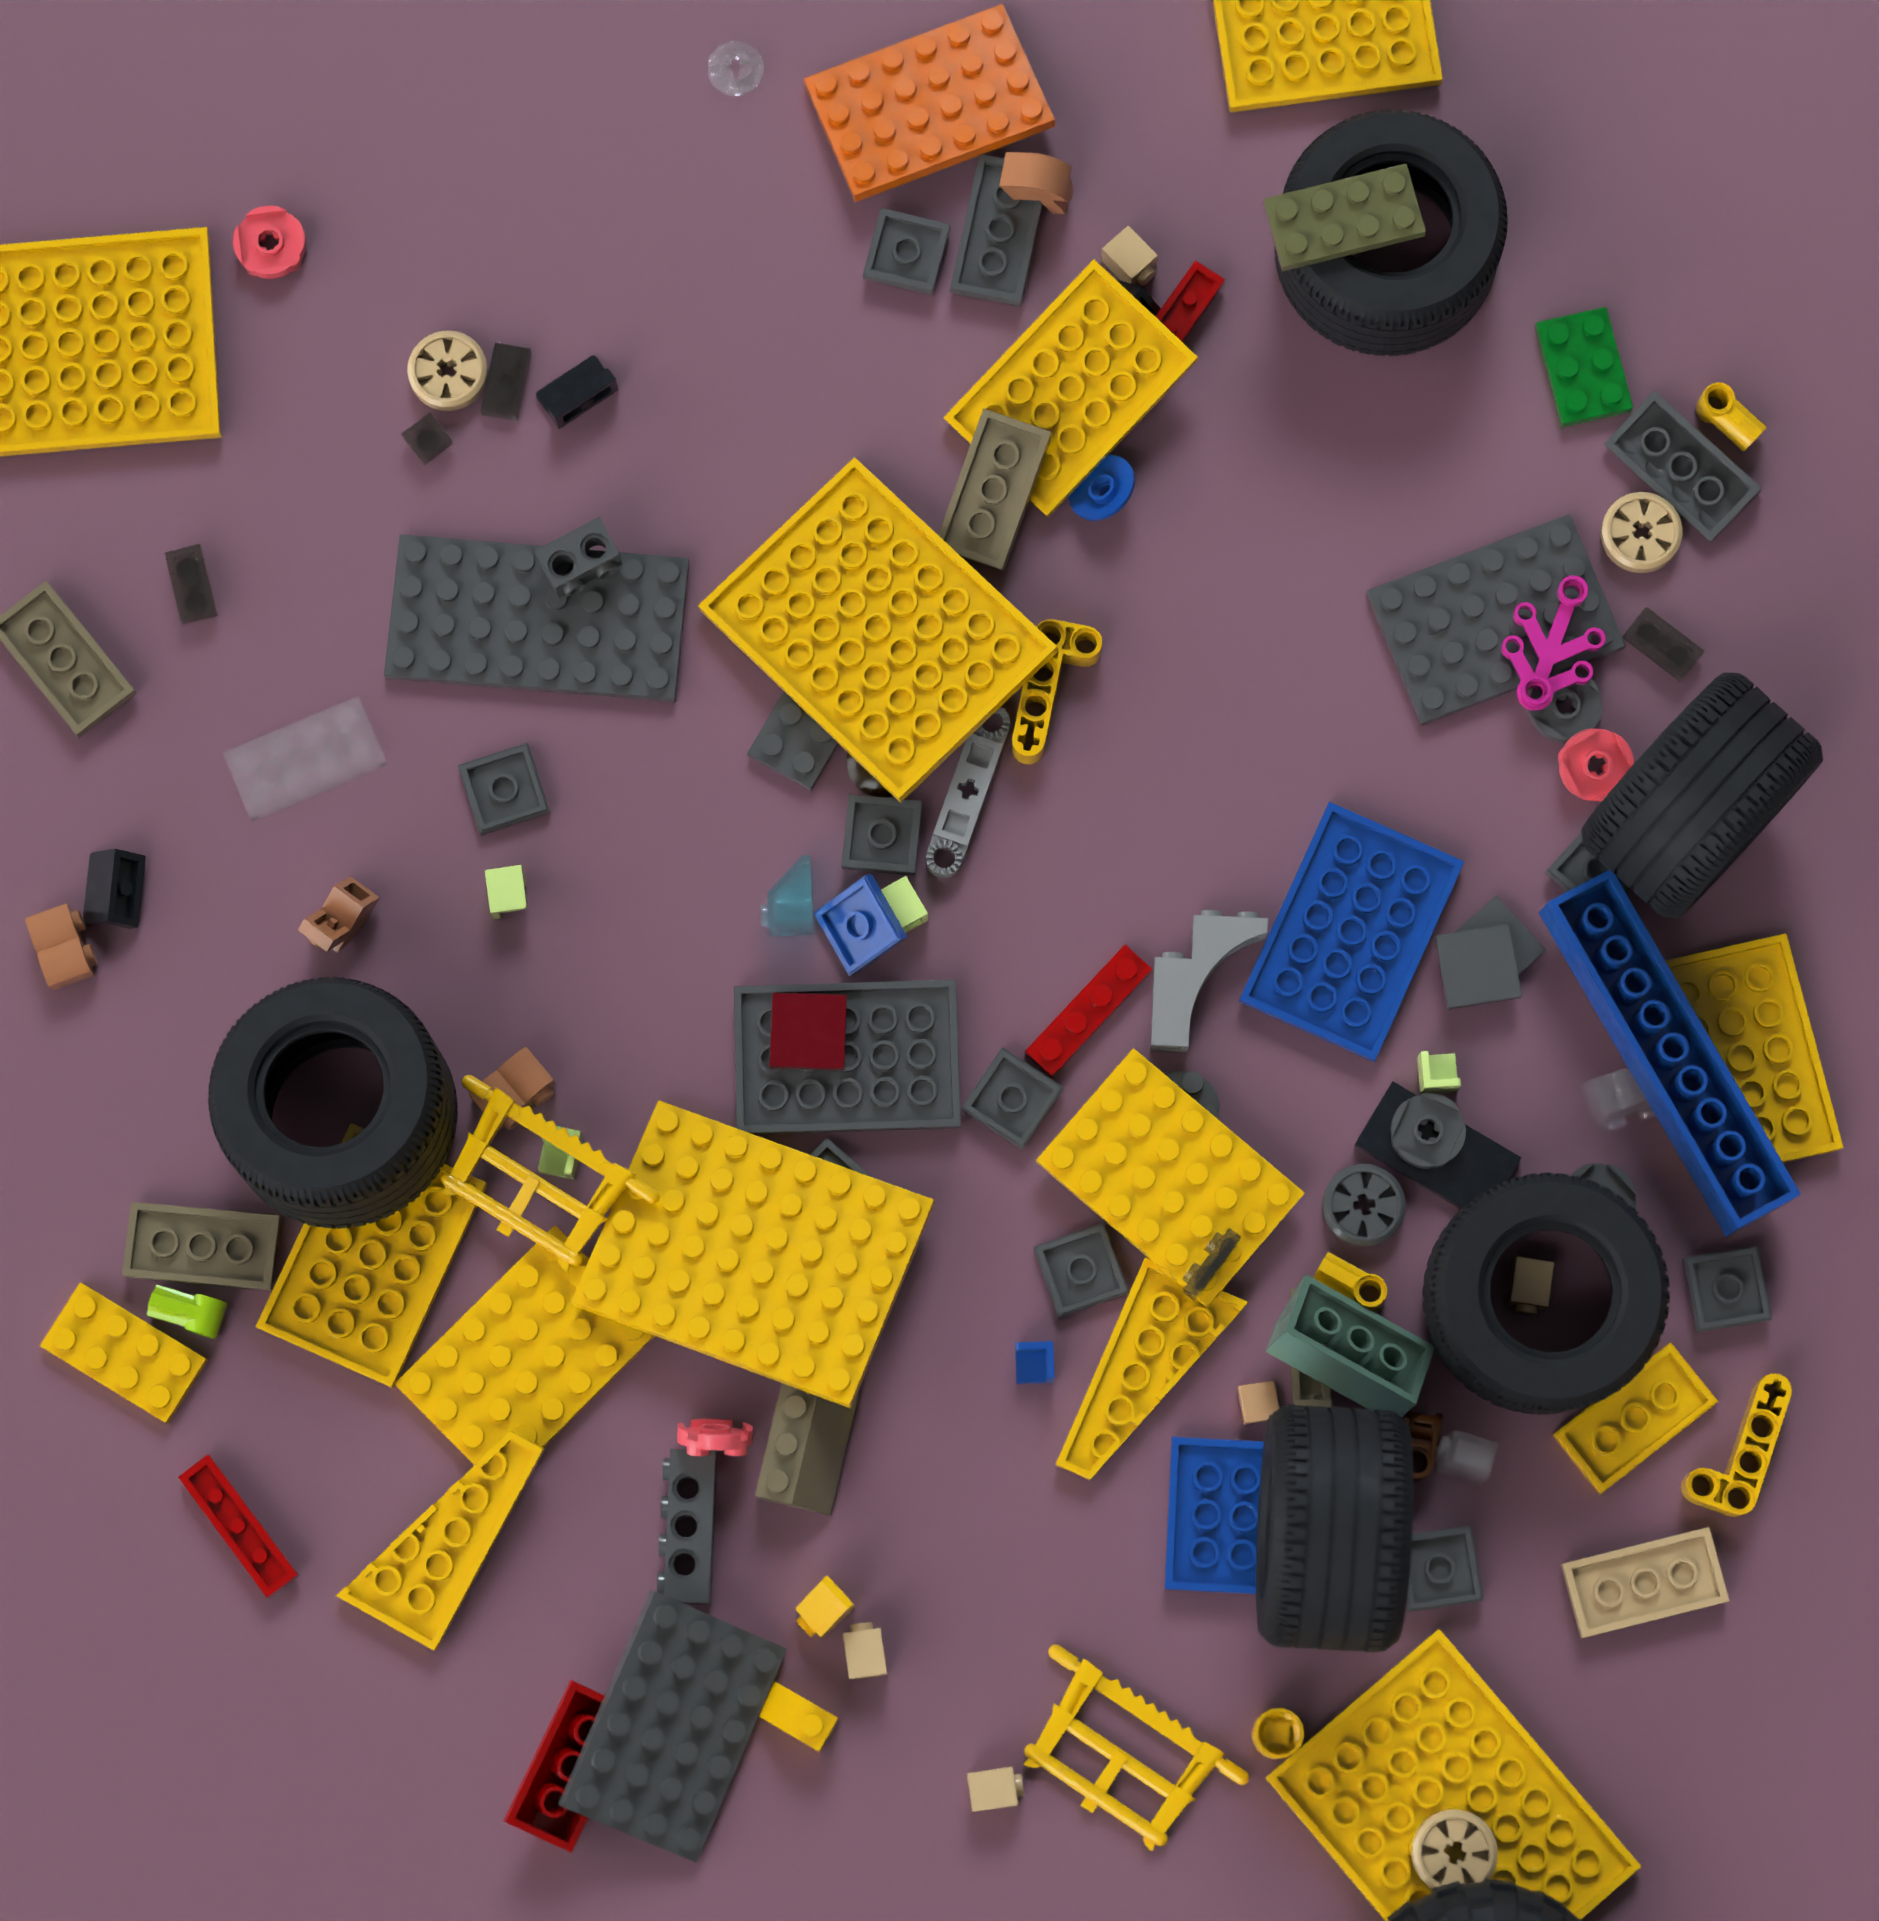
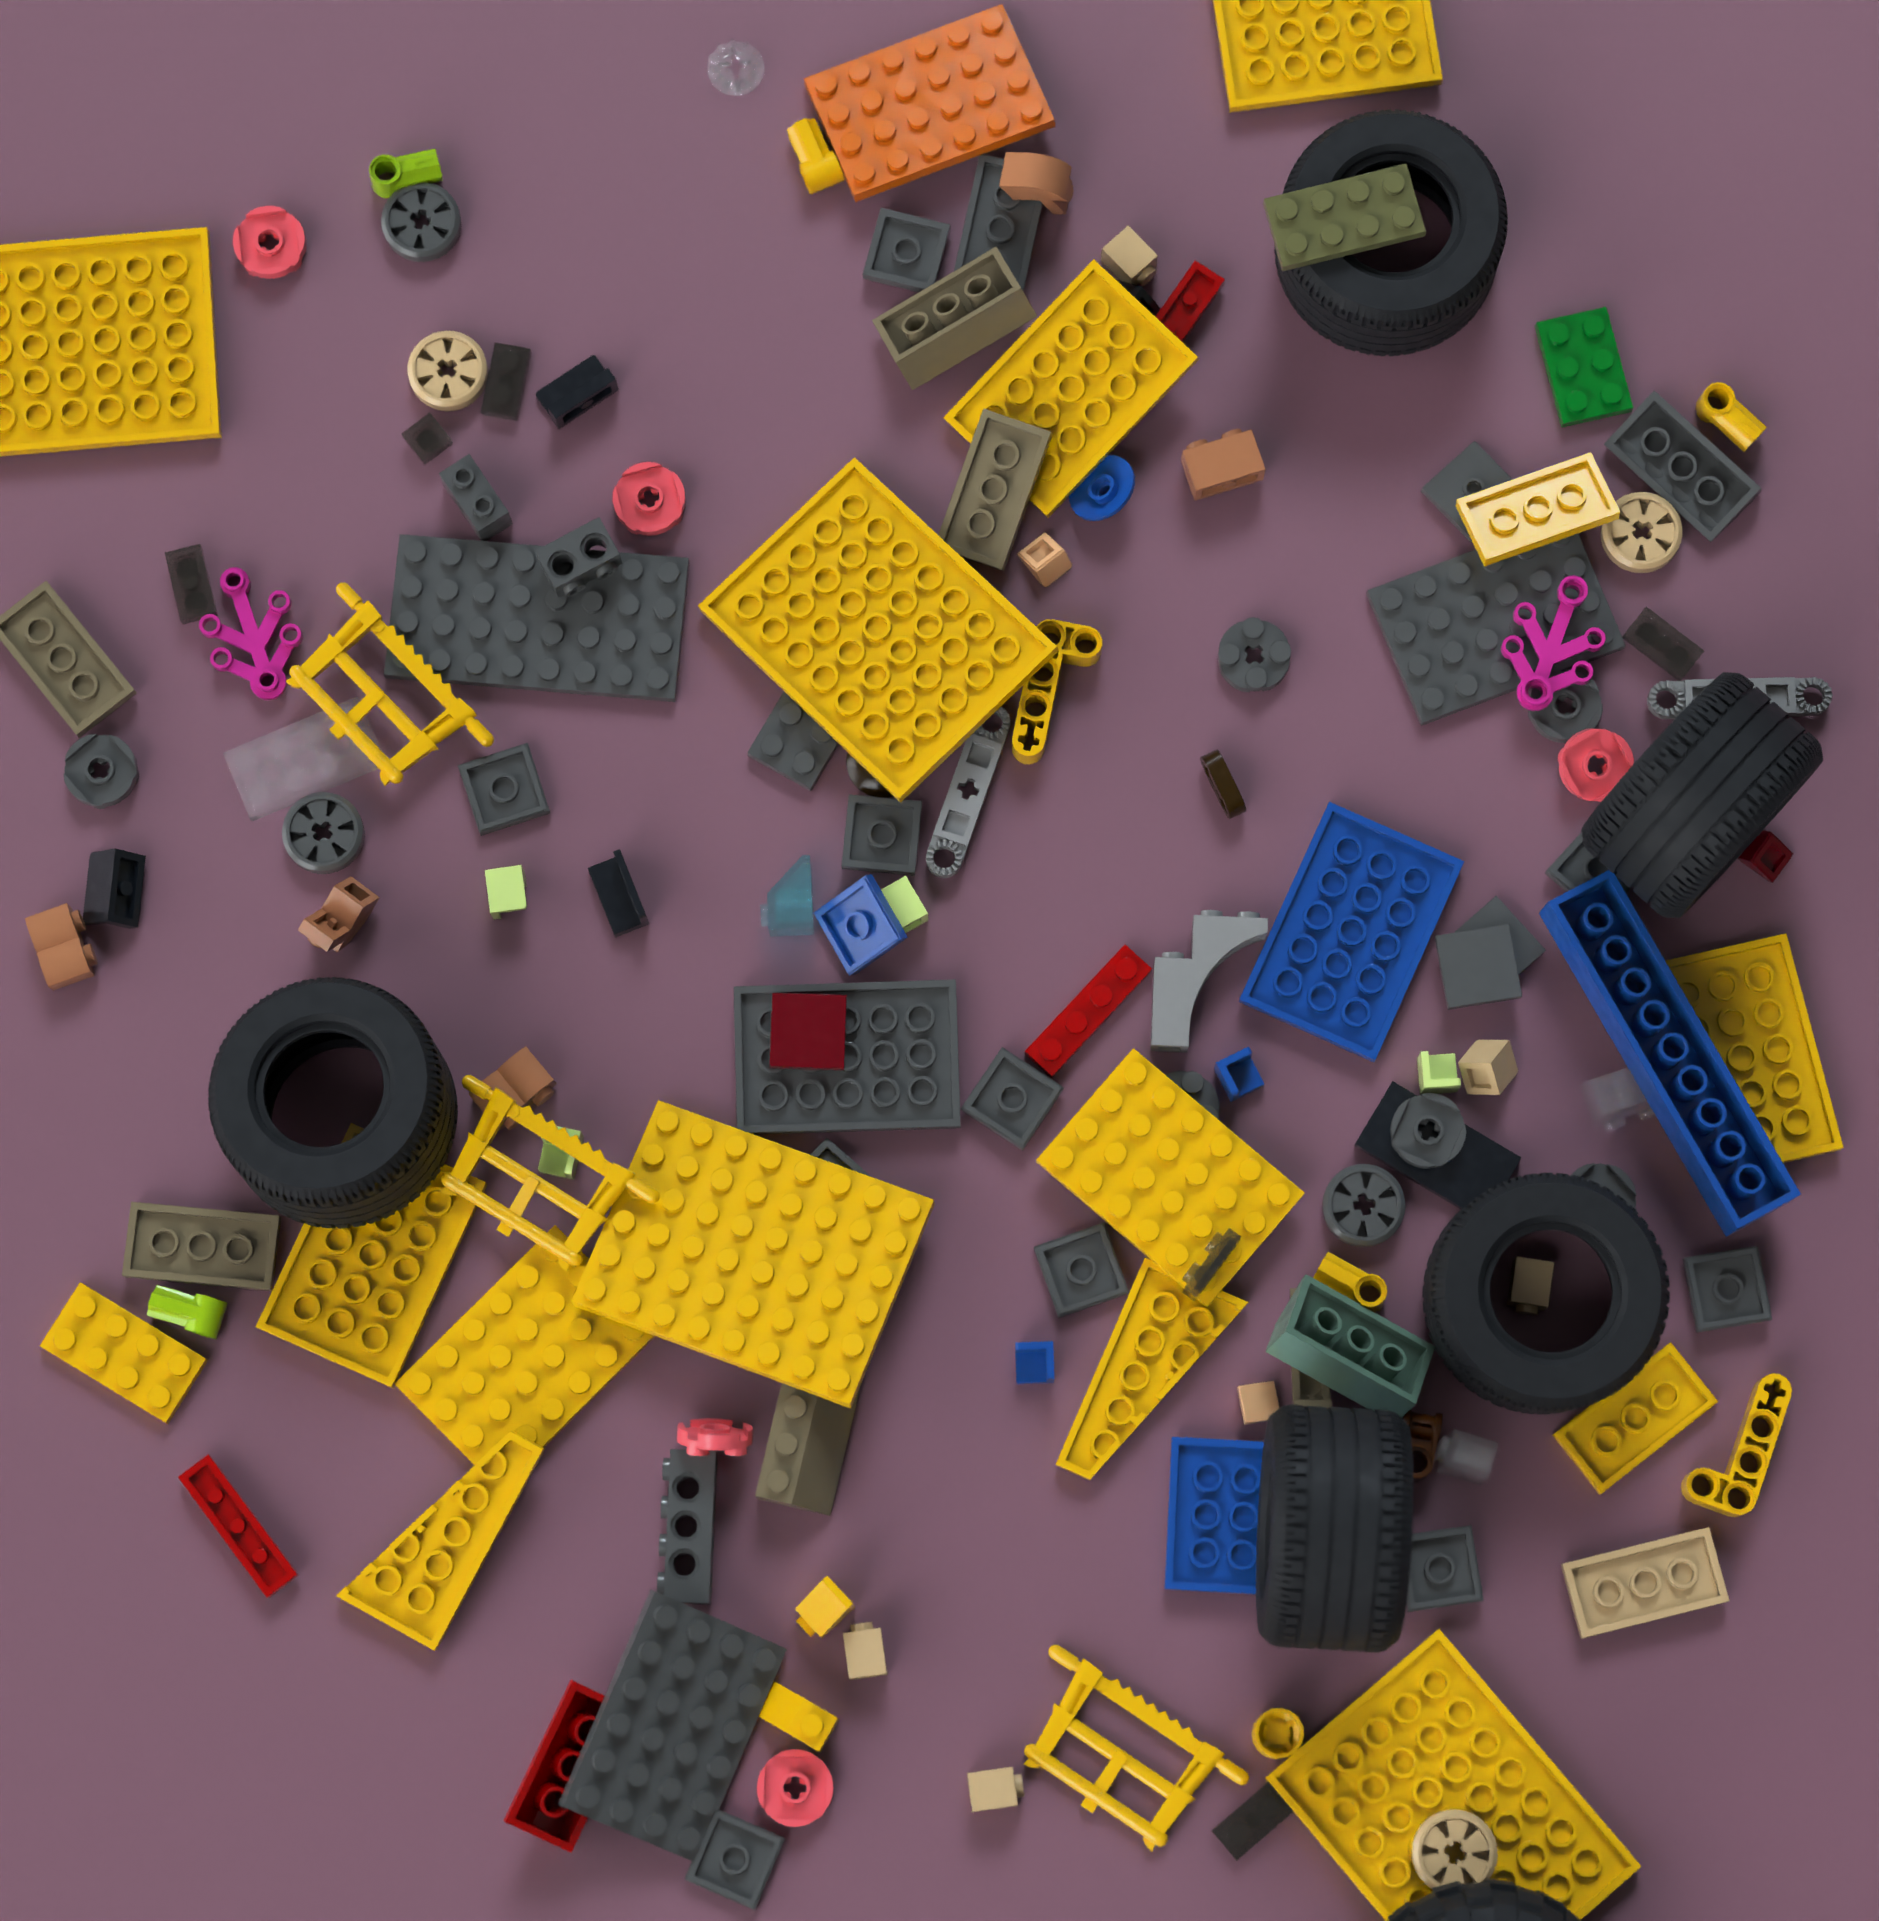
none -> dark grey plate [63,734,139,809]
none -> dark pink plant [199,567,303,700]
none -> dark grey wheel [282,792,365,874]
none -> yellow piece [286,582,494,787]
none -> lime piece [369,148,443,198]
none -> dark grey wheel [381,182,462,262]
none -> dark grey brick [439,454,513,541]
none -> black panel [588,849,649,938]
none -> coral plate [612,462,686,536]
none -> dark grey tile [684,1810,785,1910]
none -> coral plate [757,1749,834,1827]
none -> yellow piece [787,118,844,194]
none -> dark tan slope [872,247,1037,390]
none -> light nougat slope [1017,532,1072,587]
none -> nougat brick [1181,429,1265,501]
none -> dark brown beam [1200,749,1246,819]
none -> clear smoke plate [1211,1782,1294,1861]
none -> blue panel [1214,1047,1264,1102]
none -> dark grey plate [1218,617,1291,693]
none -> dark grey plate [1421,440,1513,543]
none -> yellow plate [1456,452,1620,567]
none -> tan panel [1458,1040,1518,1095]
none -> light grey piece [1647,677,1832,719]
none -> dark red slope [1738,830,1794,883]

